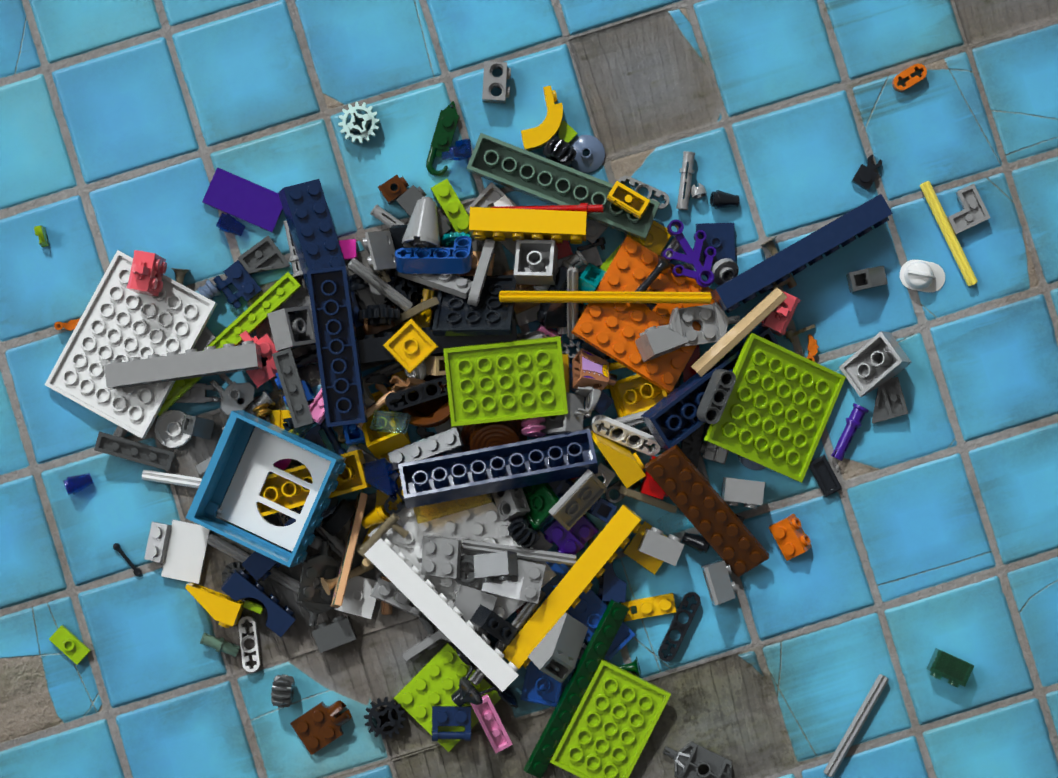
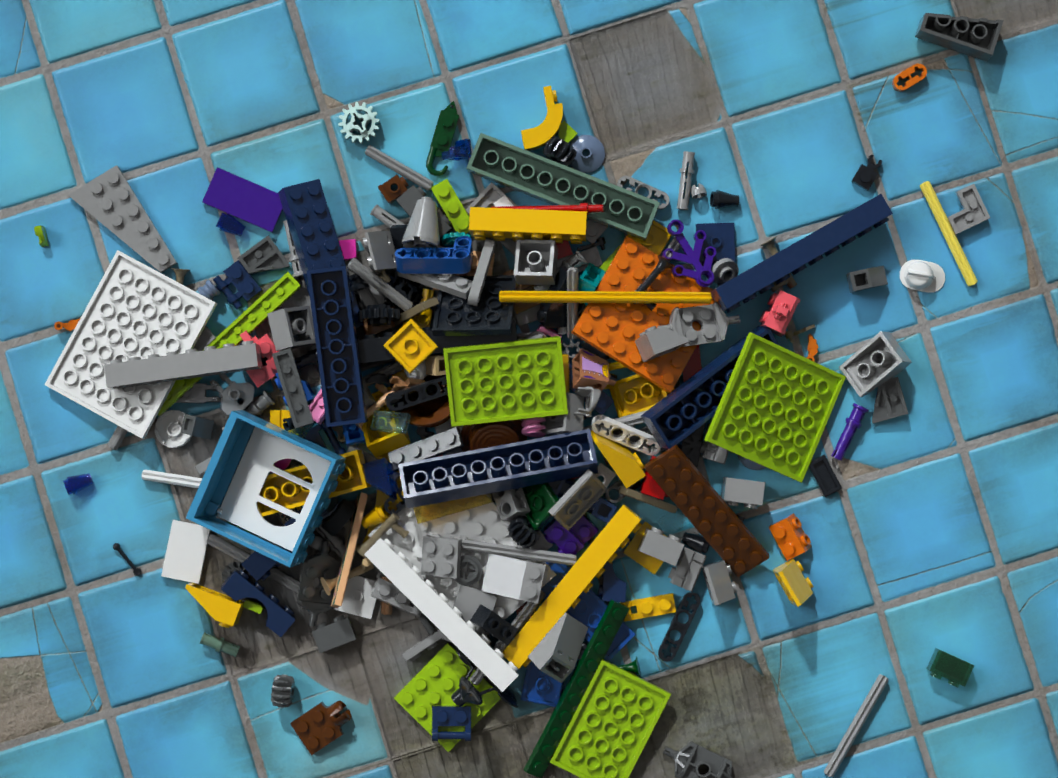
lime plate [49,625,91,665] -> none
dark grey plate [94,431,174,471] -> none
coral hinge [126,250,167,297] -> none
light grey plate [144,522,172,563] -> none
white beam [238,616,261,672] -> none
pearl gold bush [253,403,272,418] -> none
black gear [364,696,406,739] -> none
bright pink plate [470,694,513,753] -> none
brick [473,551,518,583] -> none
light grey brick [482,61,511,103] -> none
yellow brick [607,181,650,219] -> none
tan tile [691,287,787,377] -> none
dark grey beam [697,369,736,424] -> none
none -> light grey wing [68,165,177,273]
none -> light grey axle [365,145,434,191]
none -> light grey brick [668,547,707,592]
none -> yellow slope [772,559,814,607]
none -> dark grey wedge [915,13,1004,62]

